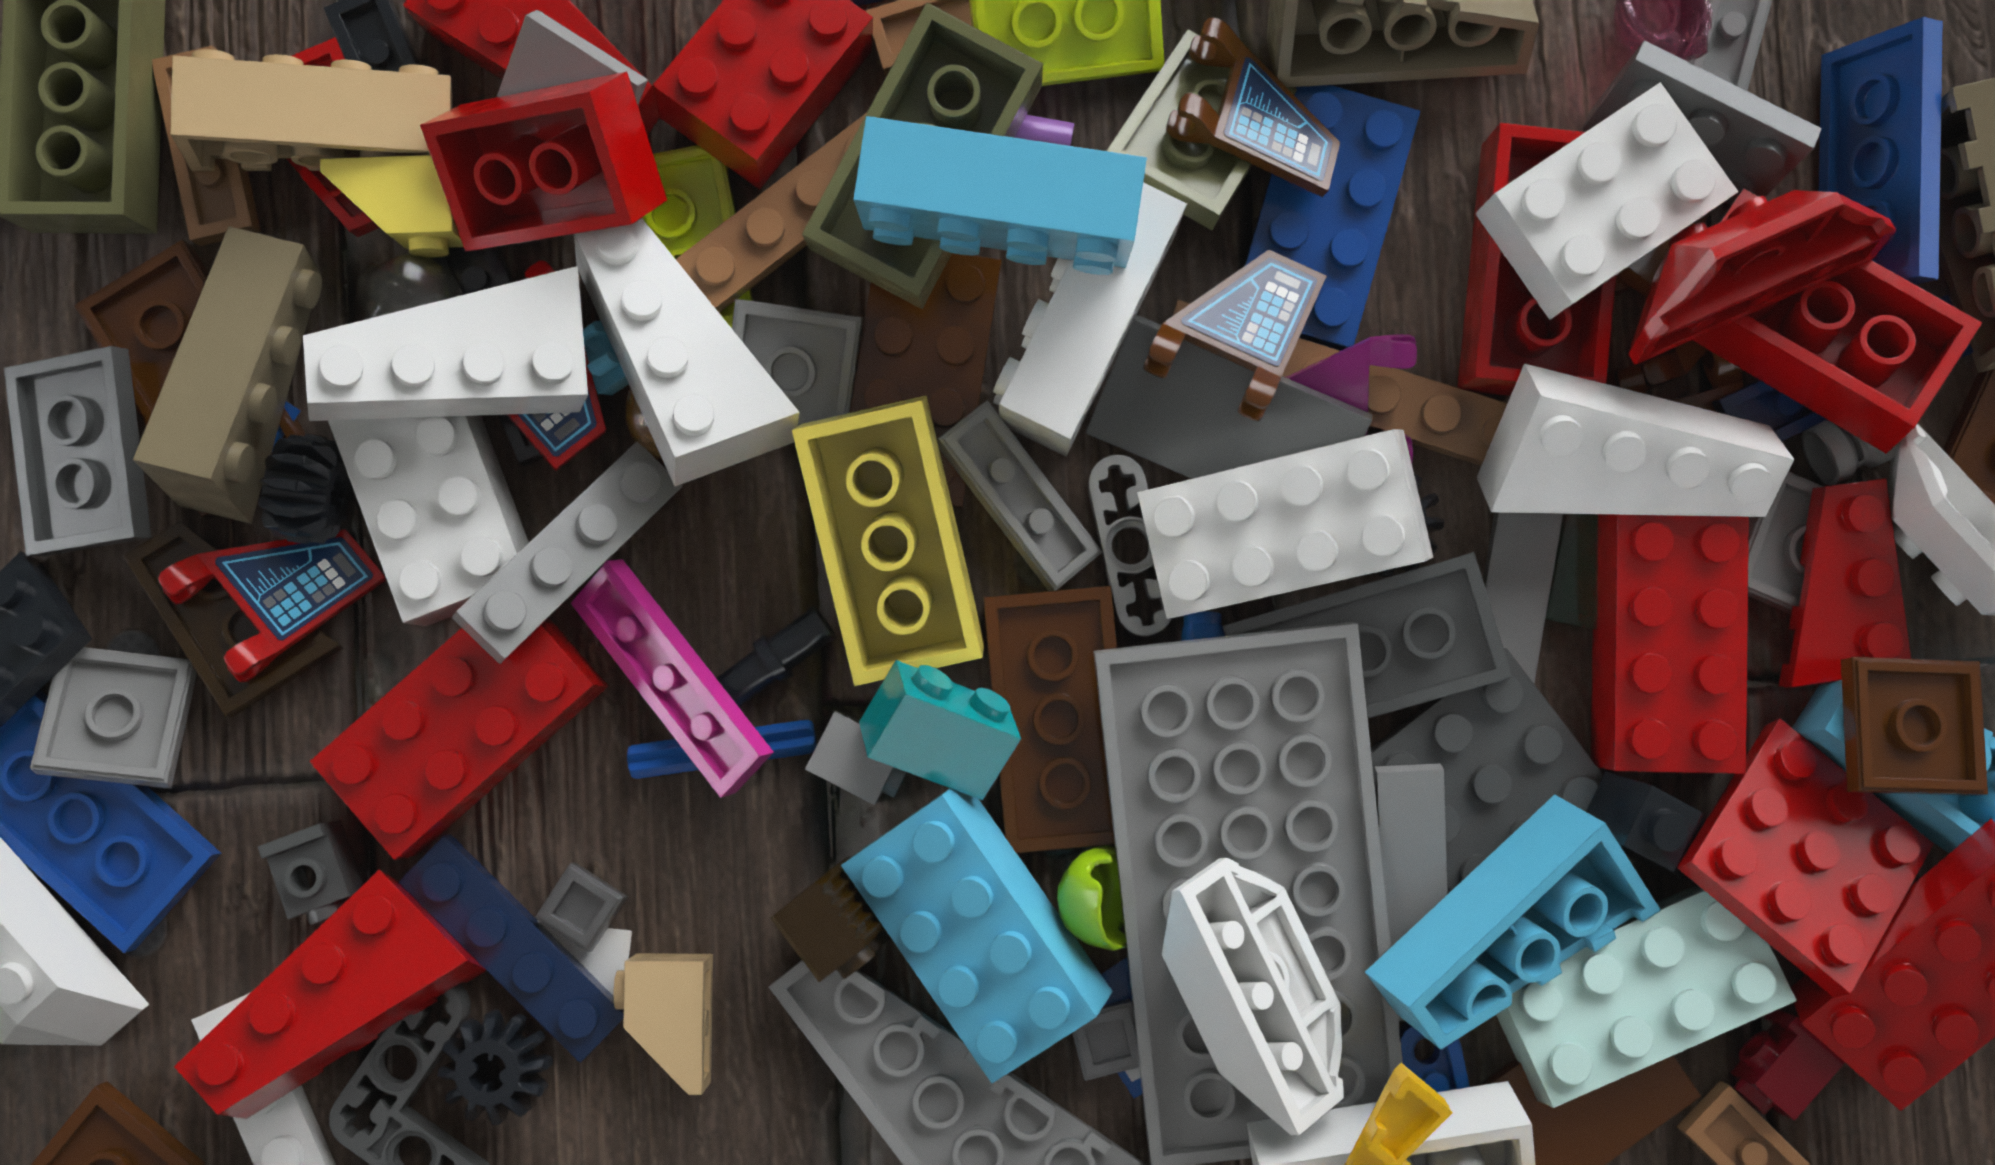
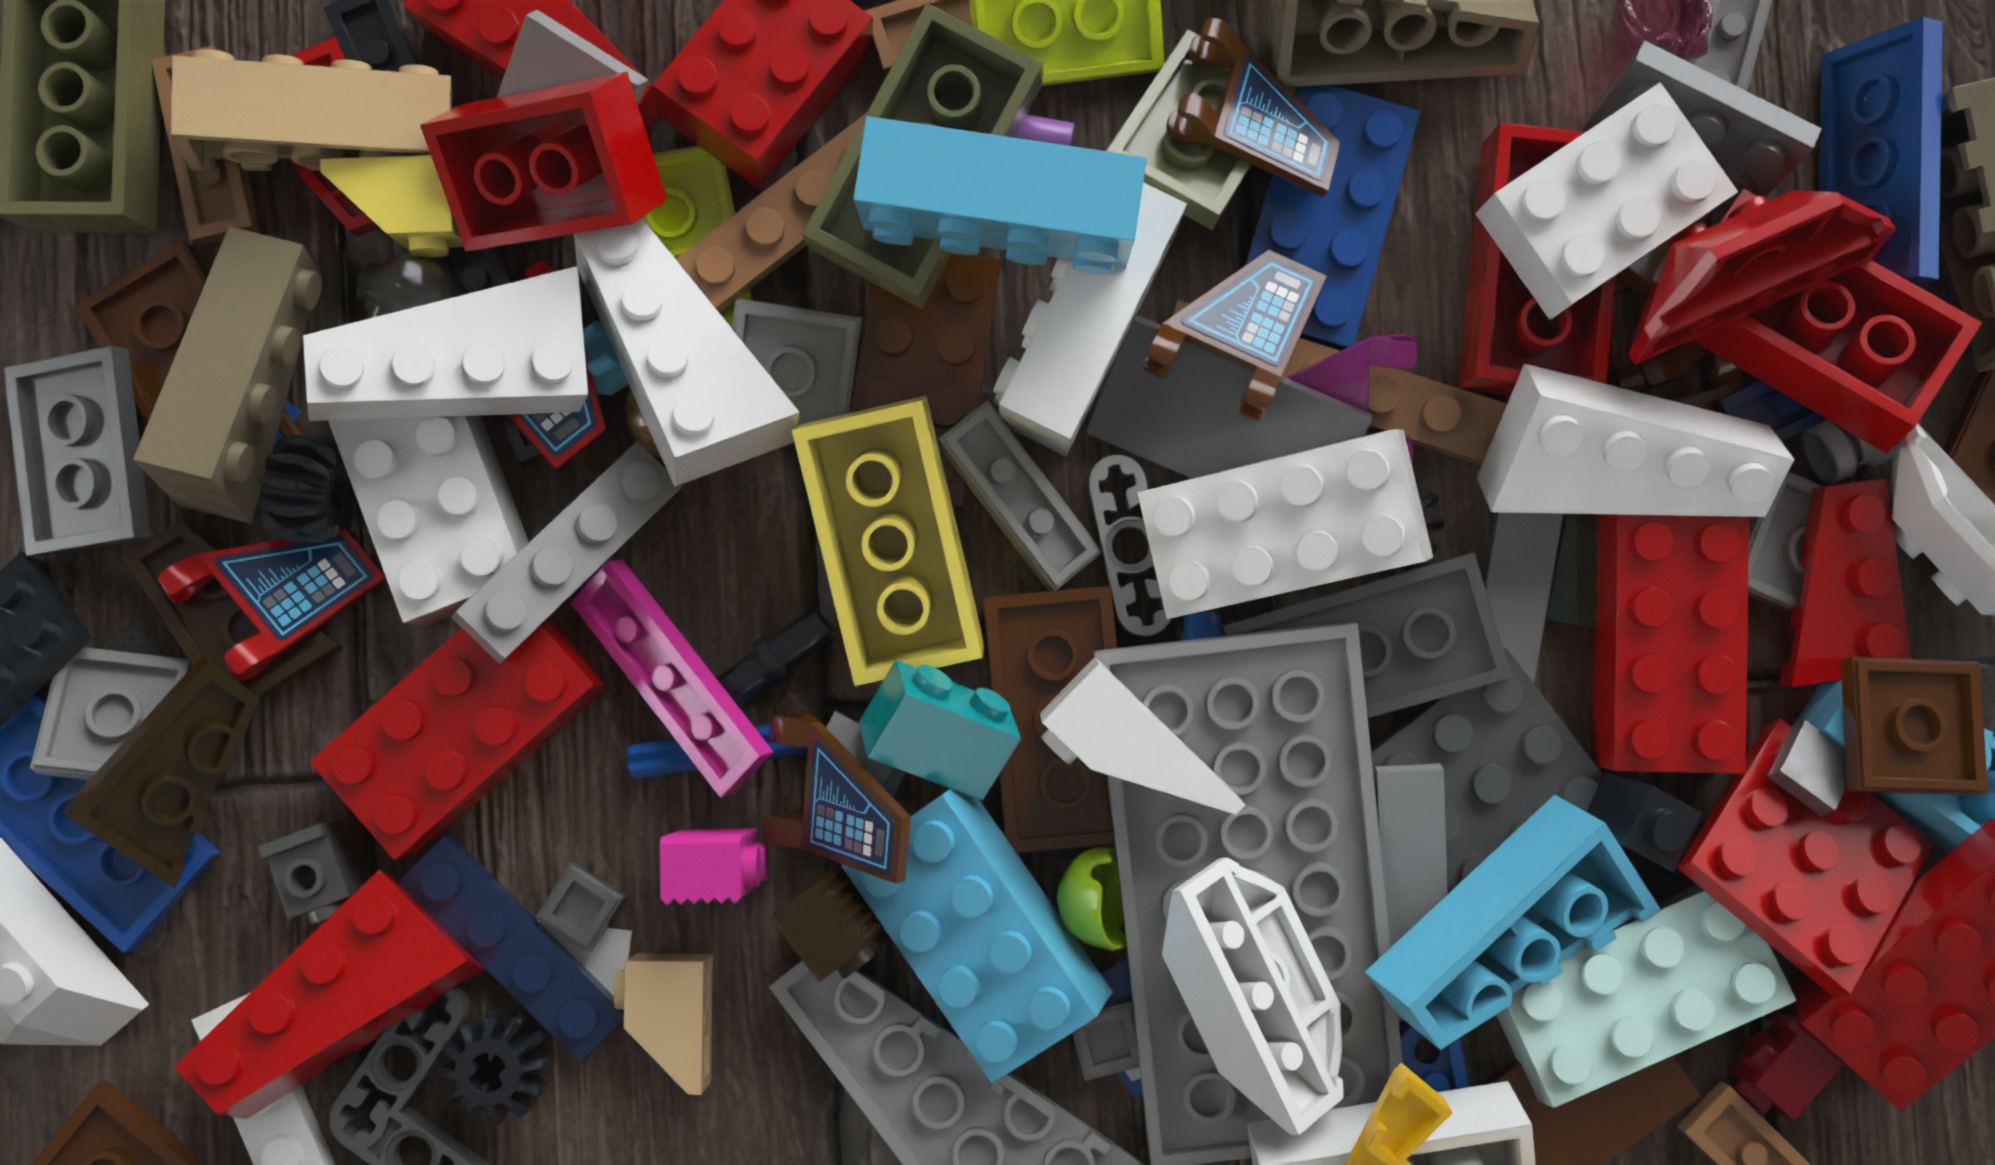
none -> dark brown wing [63,655,260,888]
none -> dark pink brick [660,828,769,905]
none -> flag [762,711,911,884]
none -> white slope [1040,657,1245,815]
none -> flat silver tile [1767,720,1847,816]

